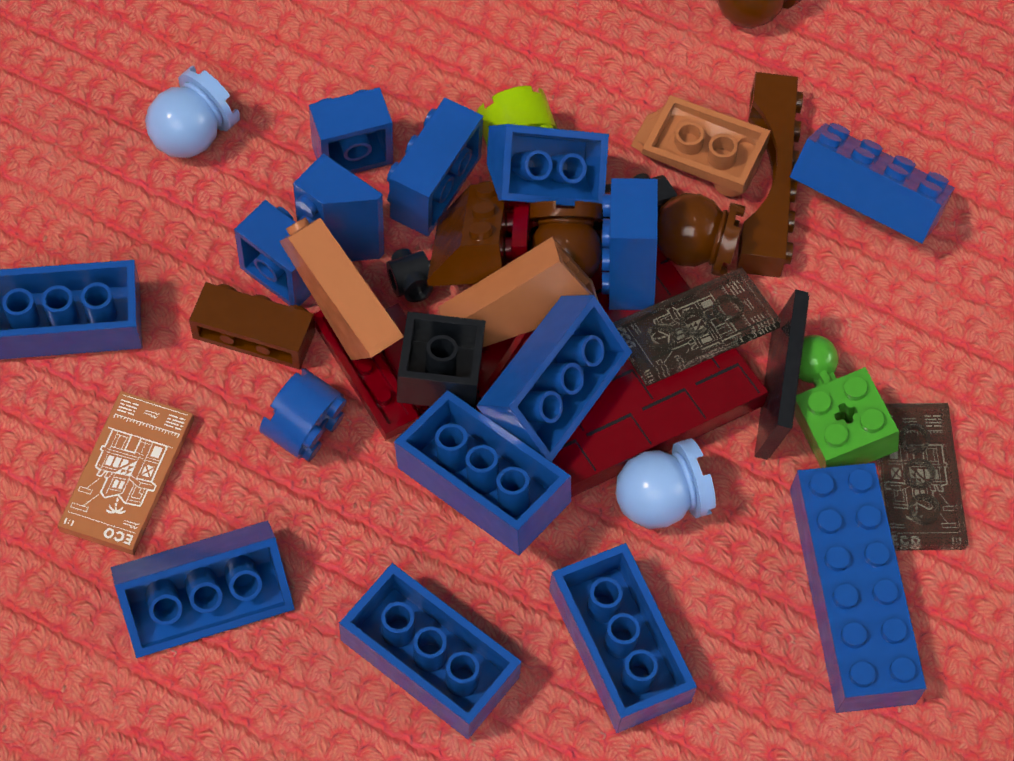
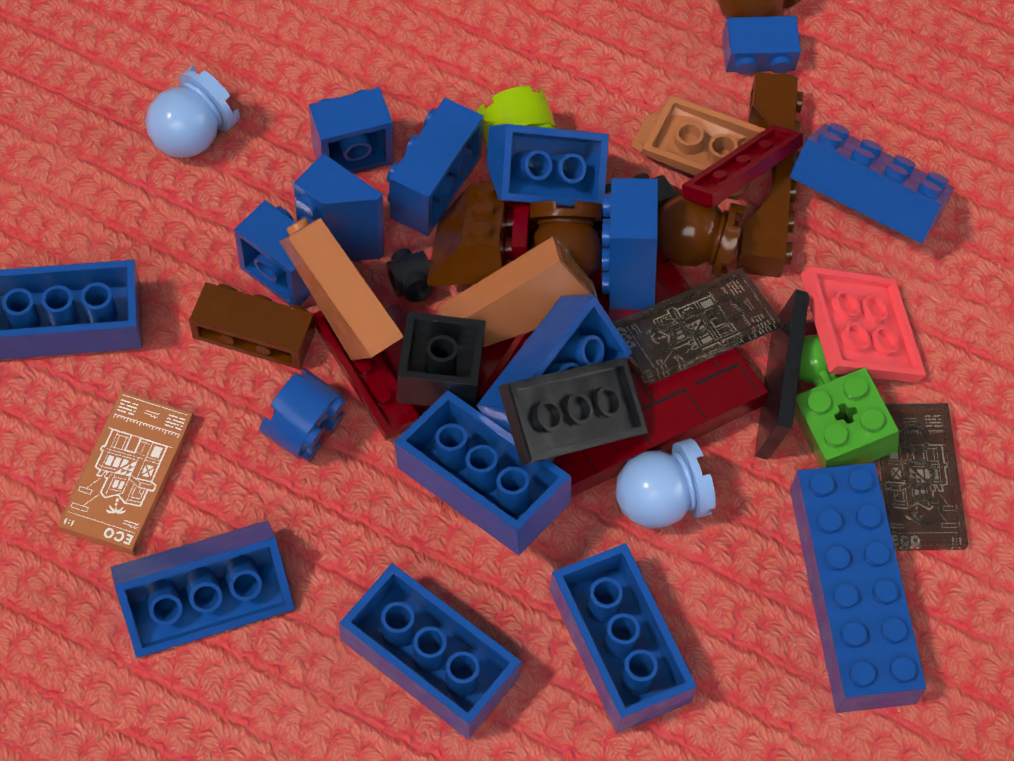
none -> black tile [498,357,648,466]
none -> dark red plate [682,124,803,208]
none -> blue brick [722,16,801,74]
none -> coral plate [800,266,926,383]

